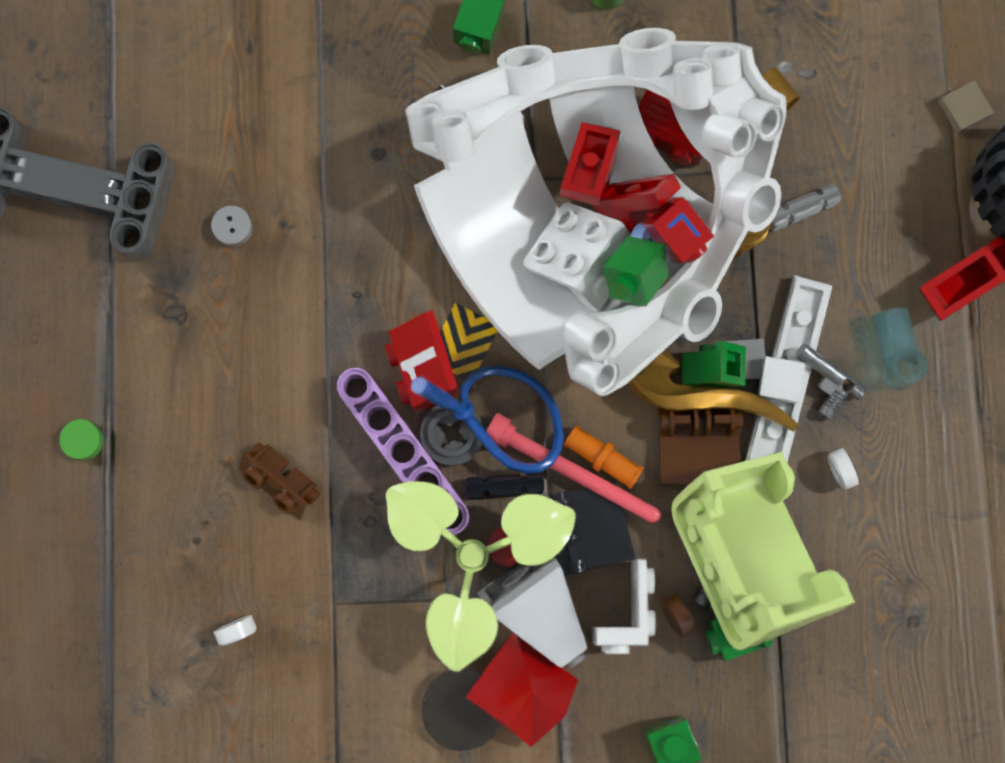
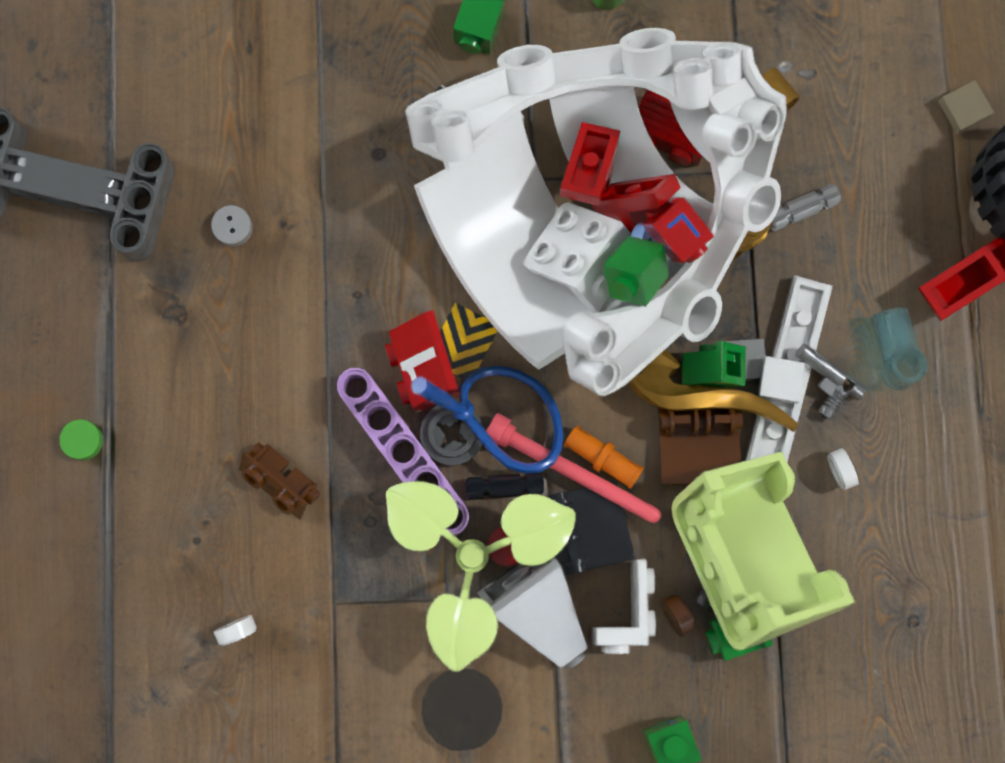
red slope [465,631,578,747] -> none

